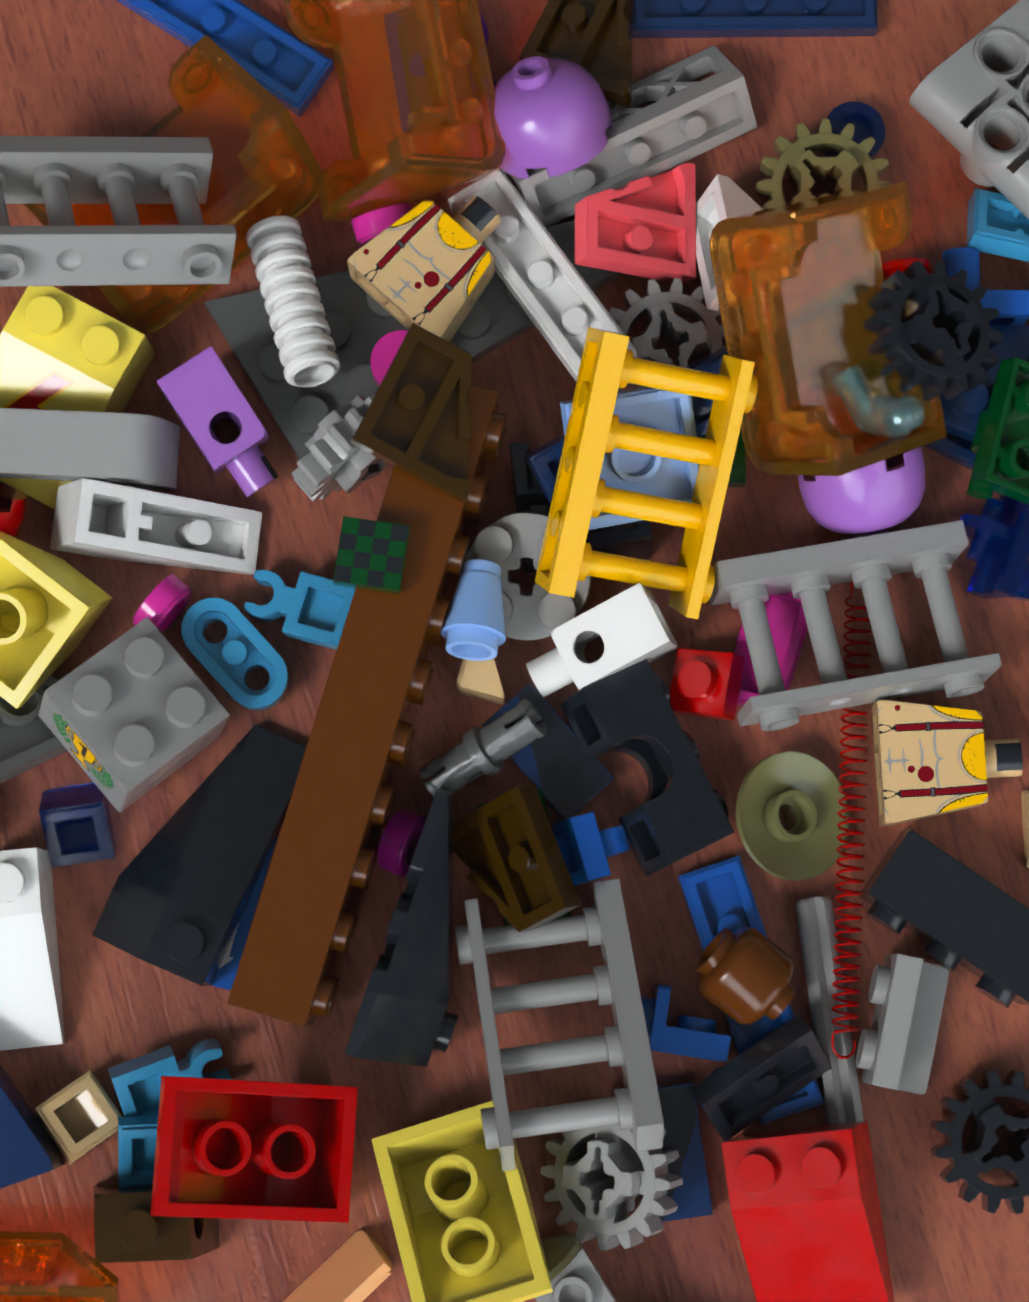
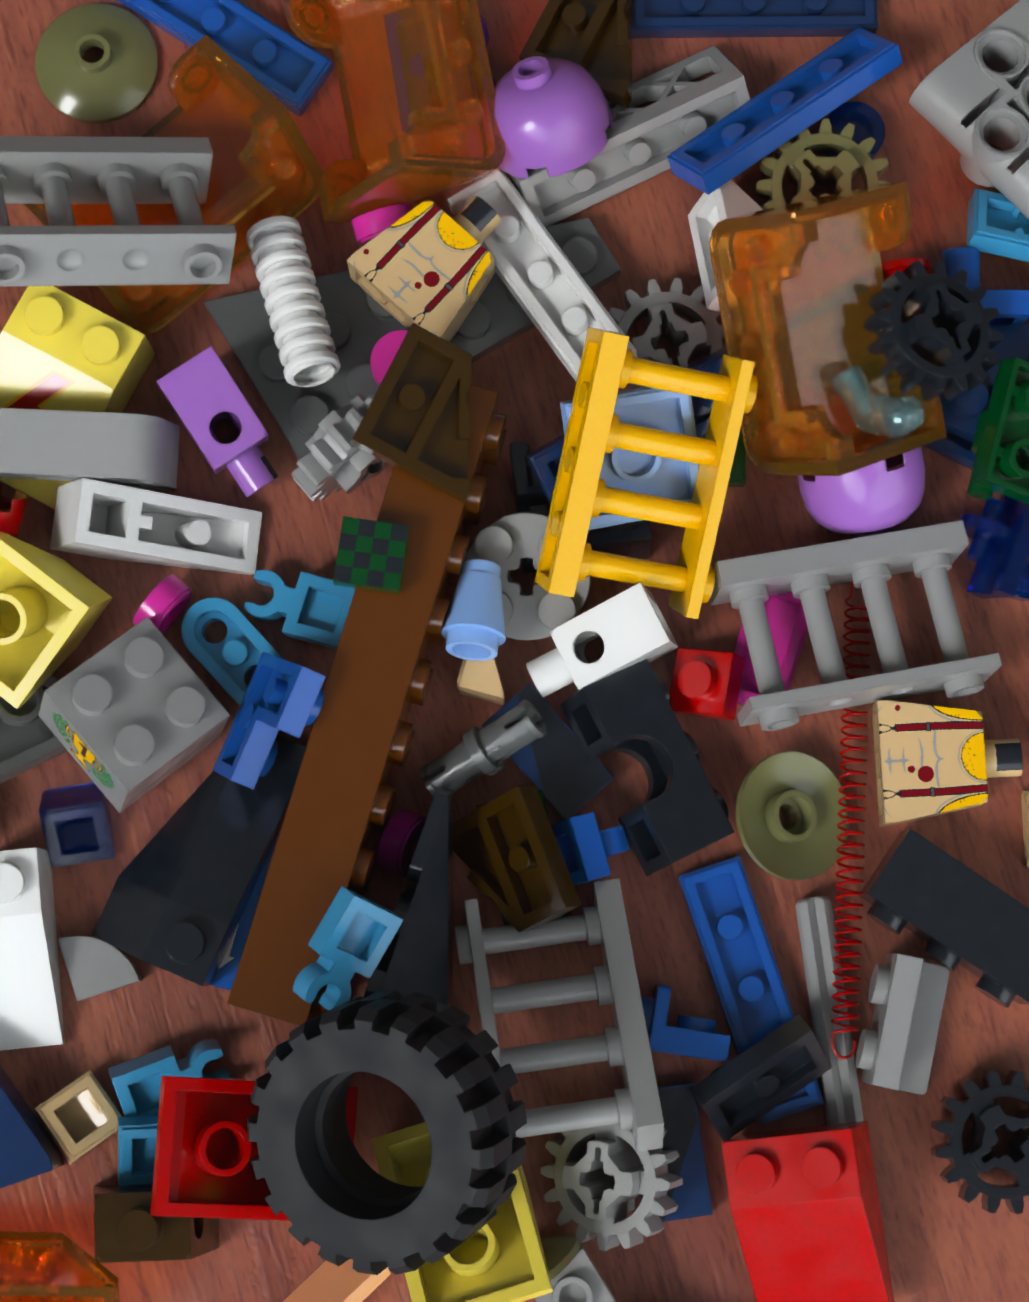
coral wing [575,162,696,285] -> none
reddish brown head [695,927,796,1024] -> none
none -> olive dish [35,3,159,124]
none -> light grey tile [58,936,142,1001]
none -> blue plate [213,651,326,790]
none -> black tyre [247,990,527,1275]
none -> dark azure plate [293,886,403,1011]
none -> blue tile [667,27,903,195]

